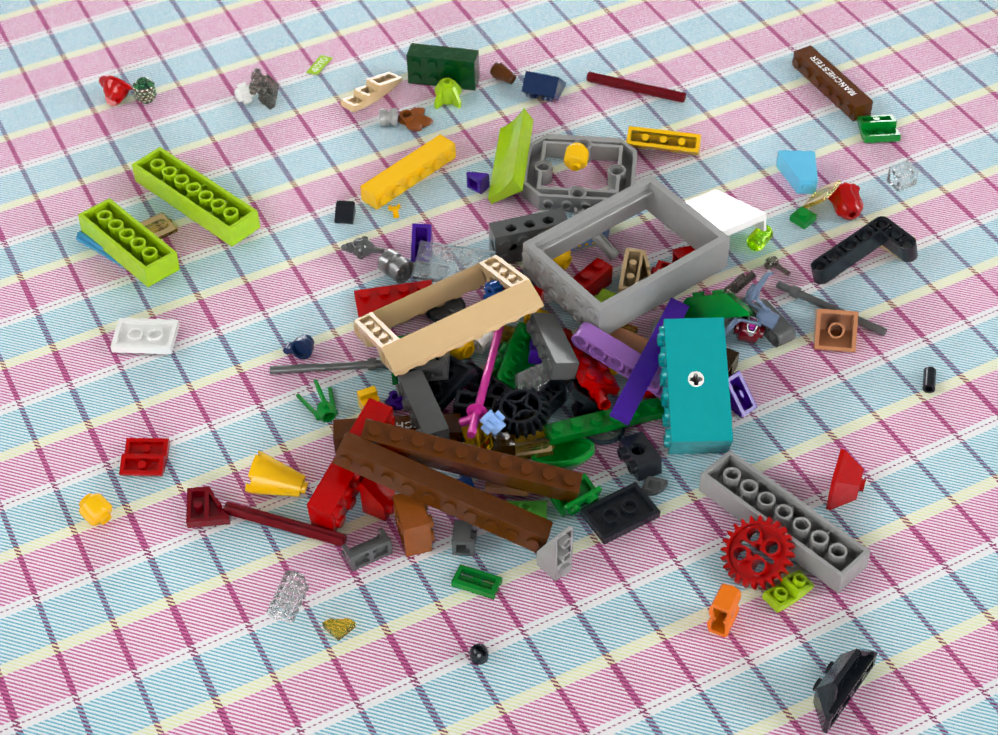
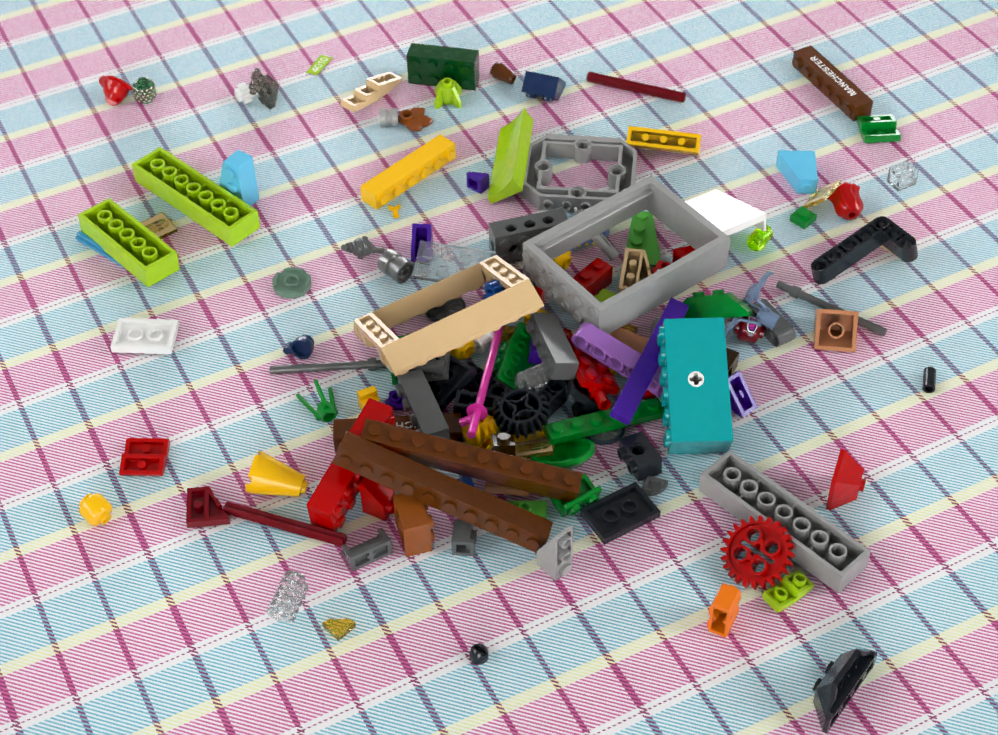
black slope [334,200,356,224] -> none
red wing [354,280,432,318] -> none
green tile [451,564,503,600] -> none
light blue gear [479,410,506,436] -> none
yellow head [564,143,589,171] -> none
clear smoke plate [724,270,757,295] -> none
clear smoke hand [764,256,791,276] -> none
none -> medium azure wedge [219,150,259,206]
none -> sand green tile [272,267,311,299]
none -> bright green wing [626,211,661,270]

